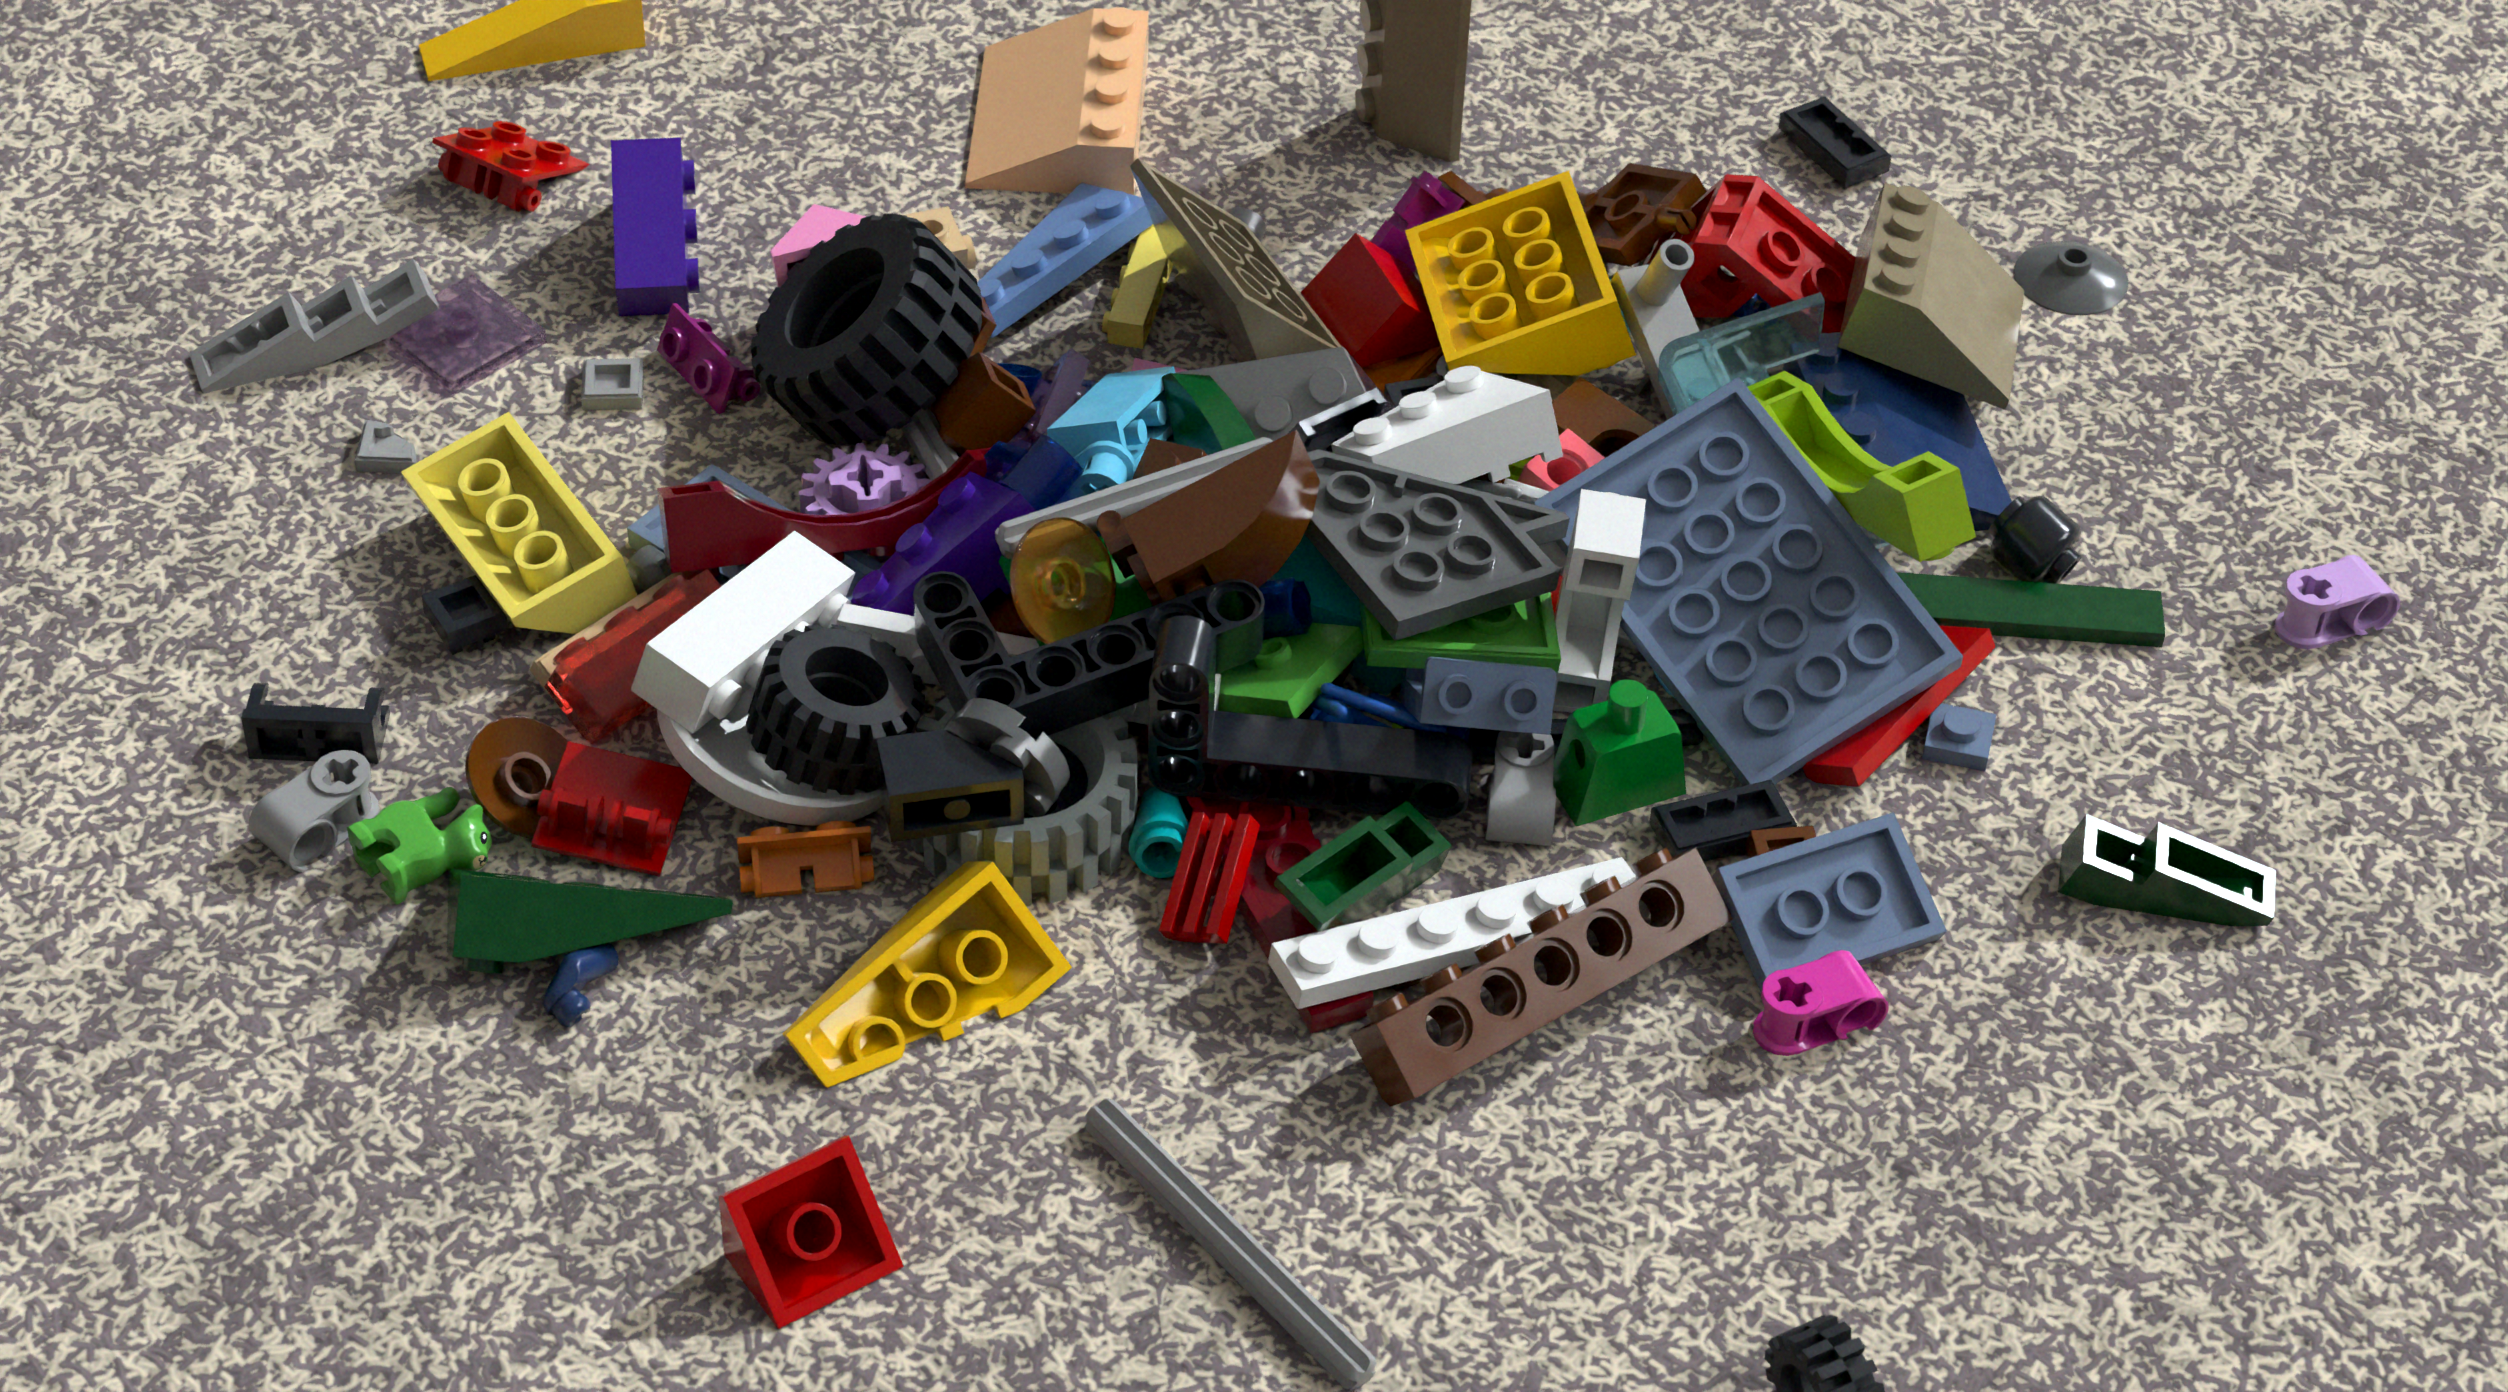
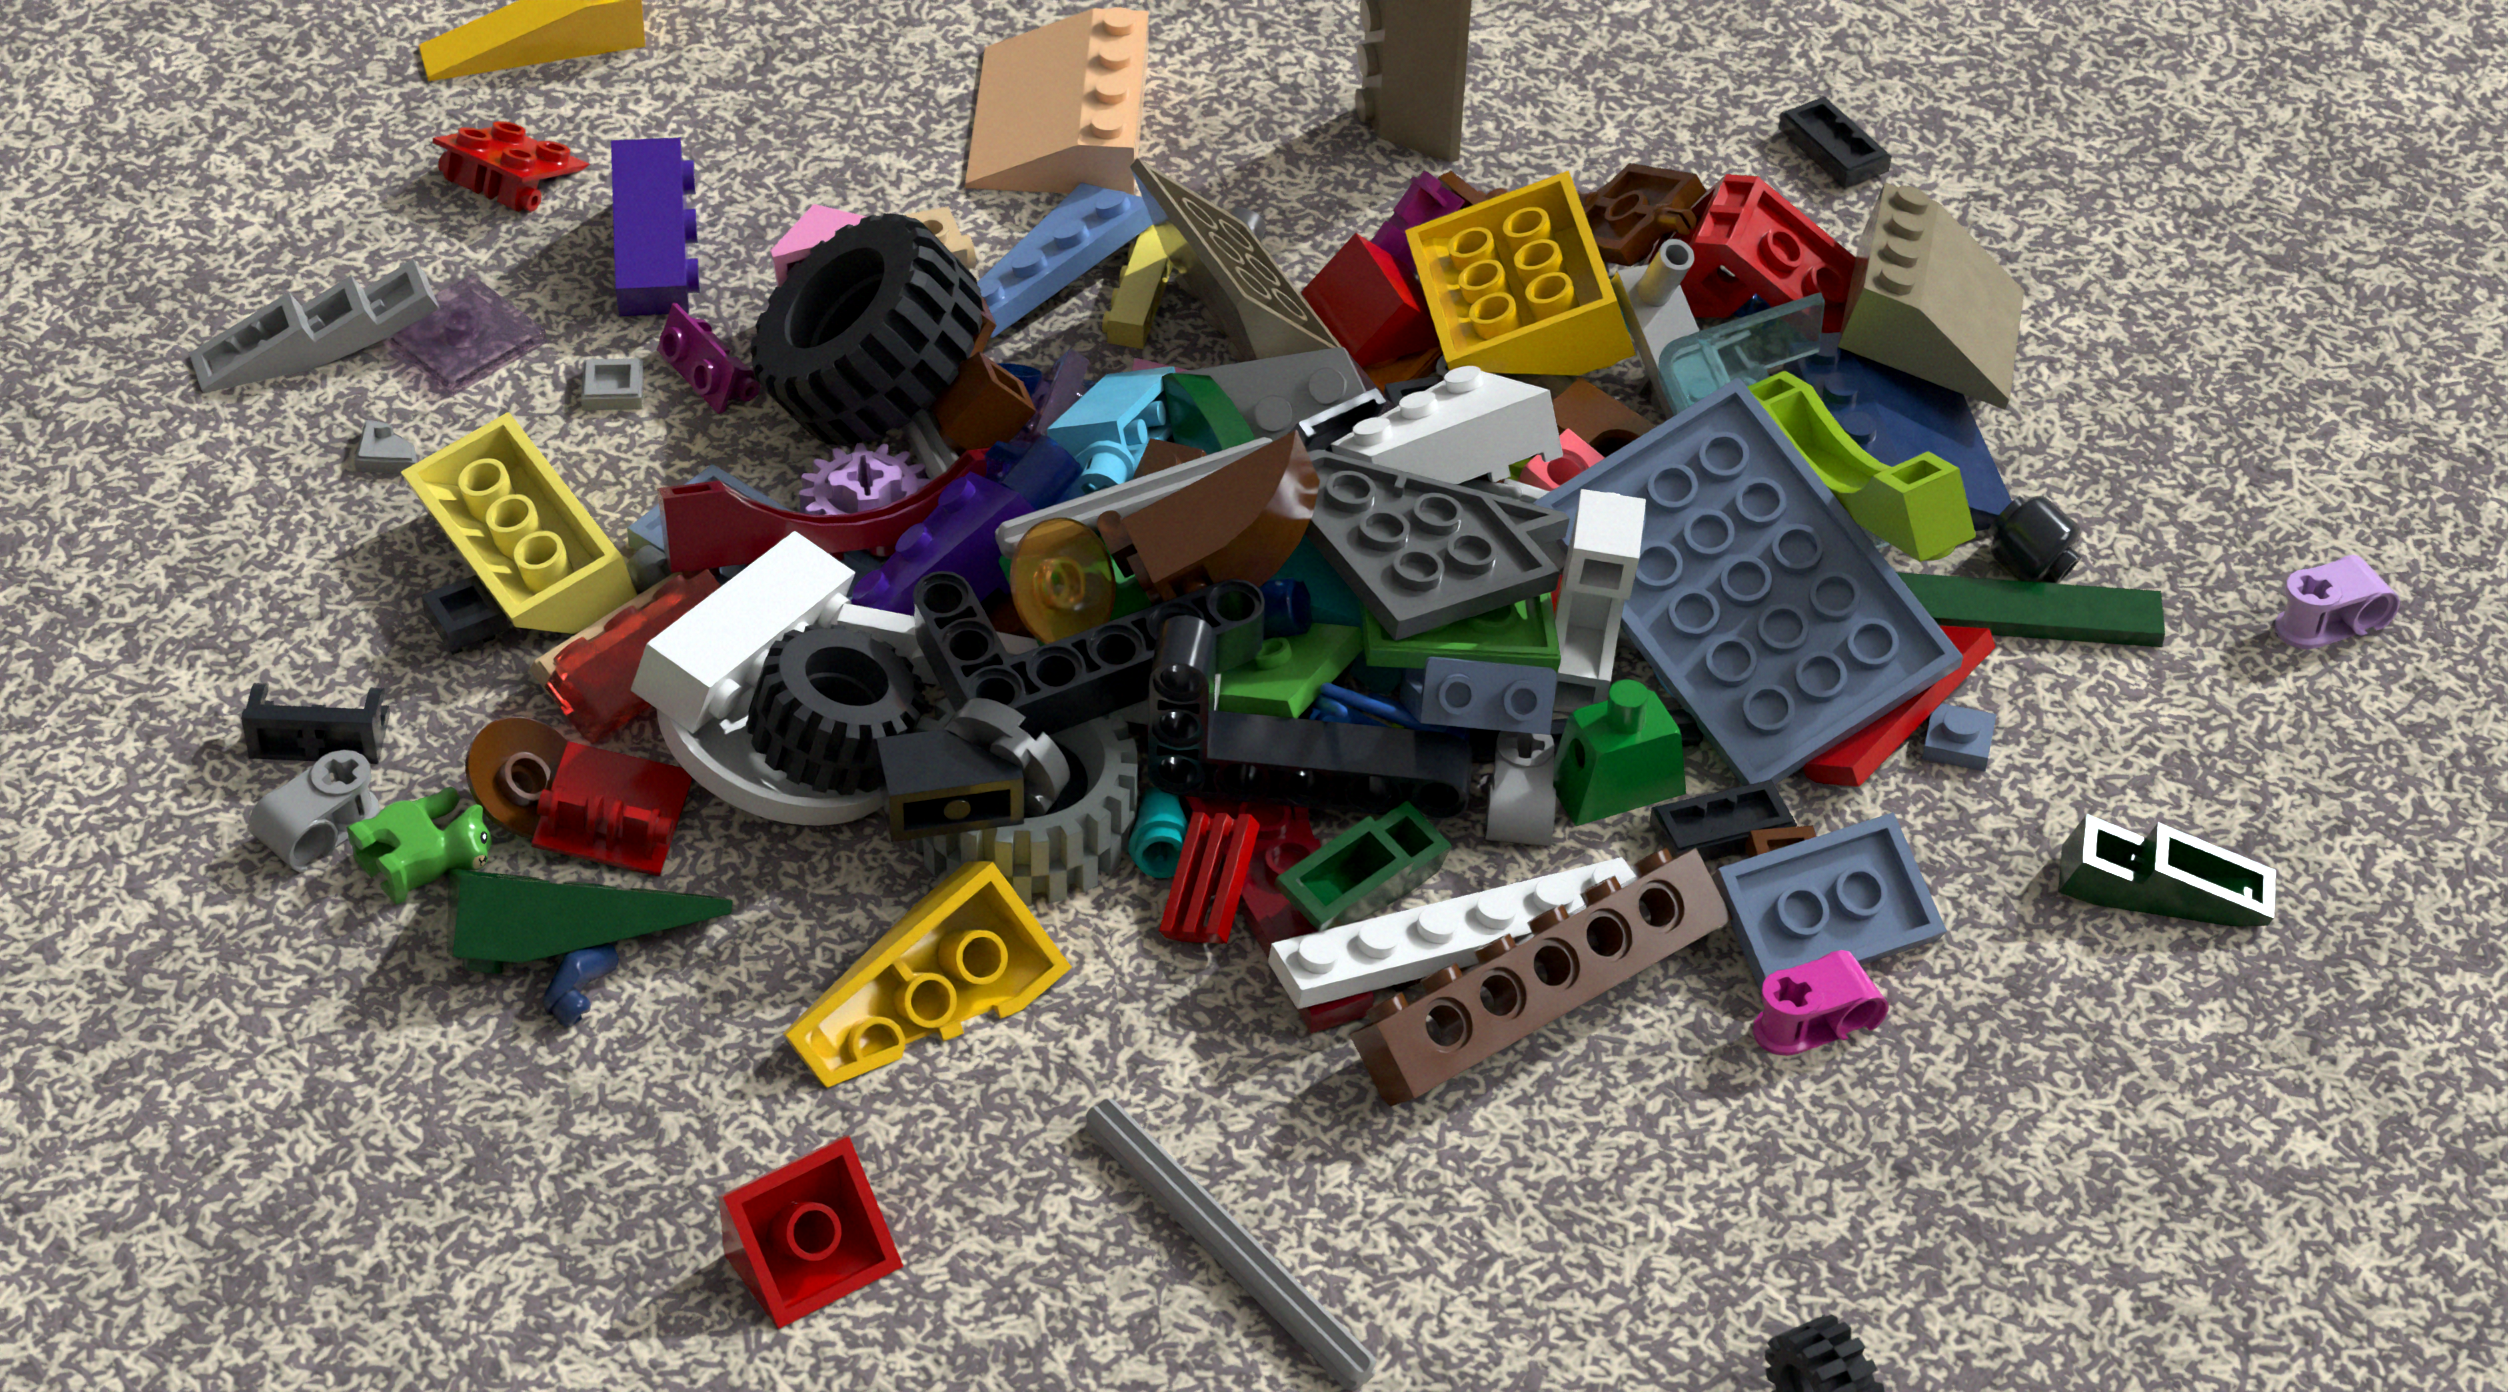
orange hinge [737,821,874,898] -> none
dark grey dish [2014,241,2129,315] -> none

